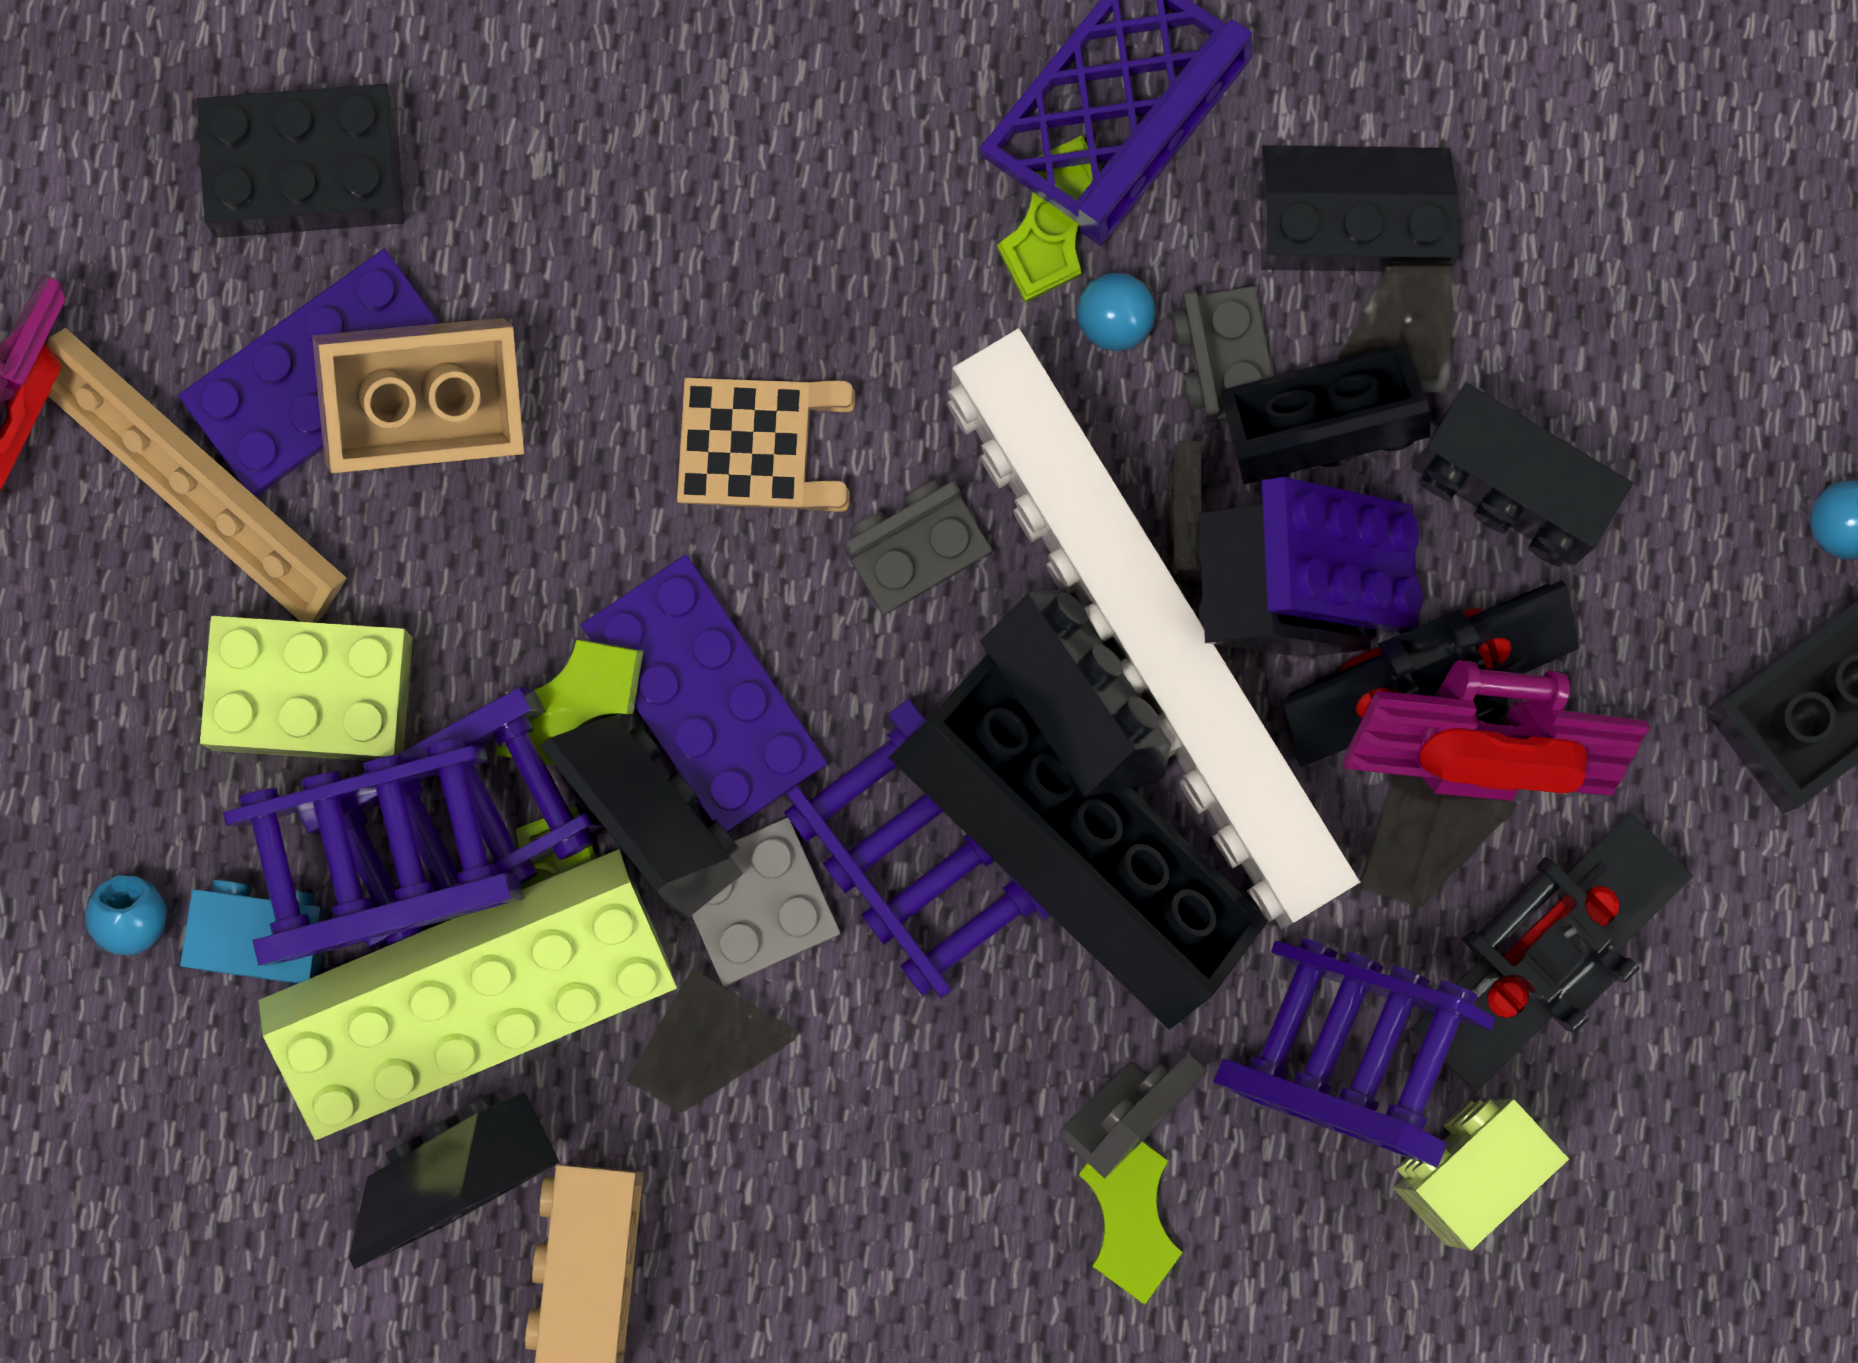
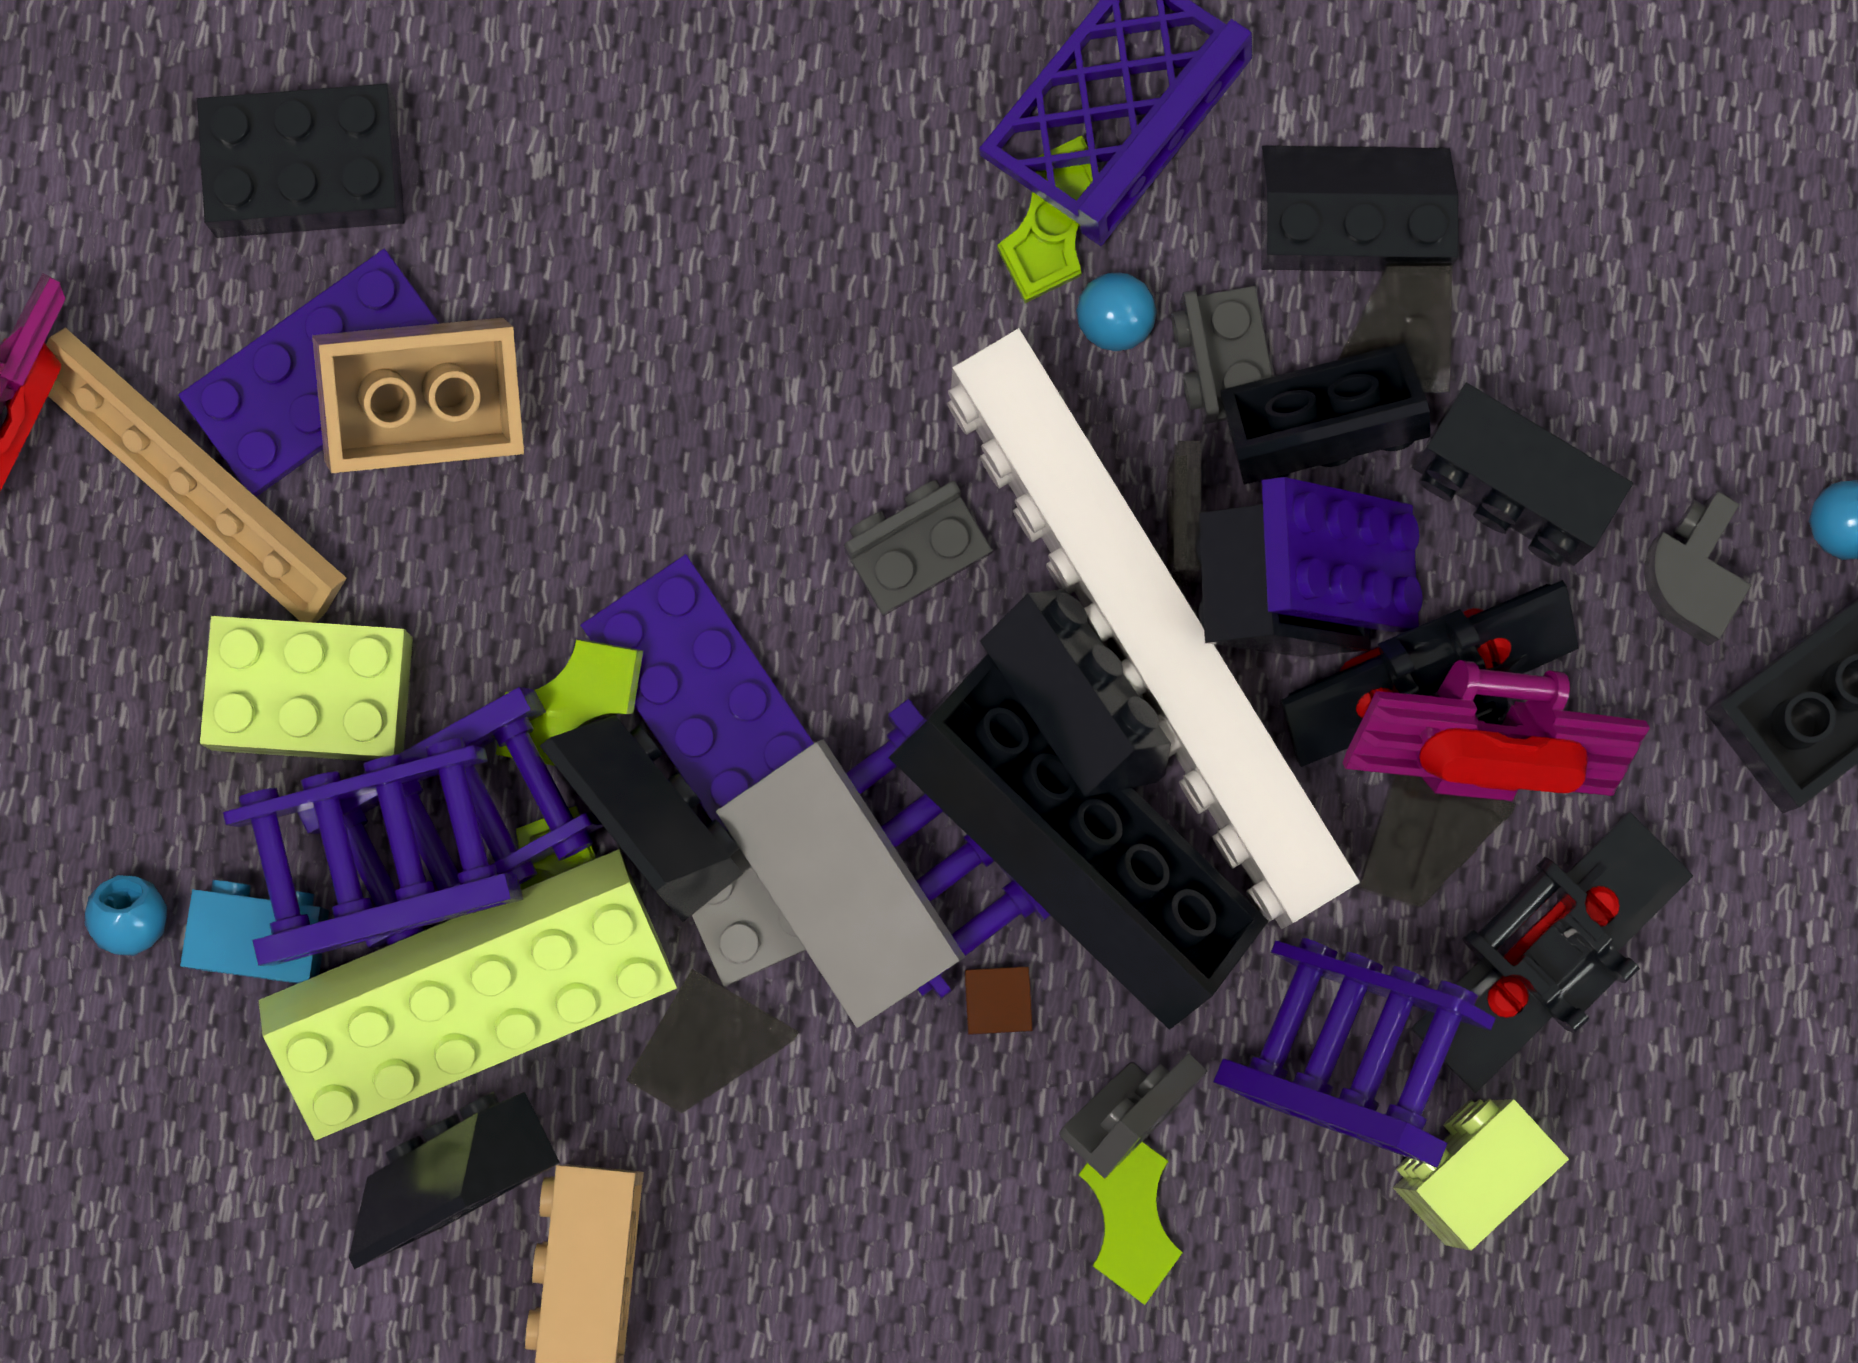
tan flag [677,378,856,512] -> none
none -> light grey tile [716,739,966,1028]
none -> reddish brown tile [964,967,1033,1035]
none -> dark grey brick [1644,491,1752,646]

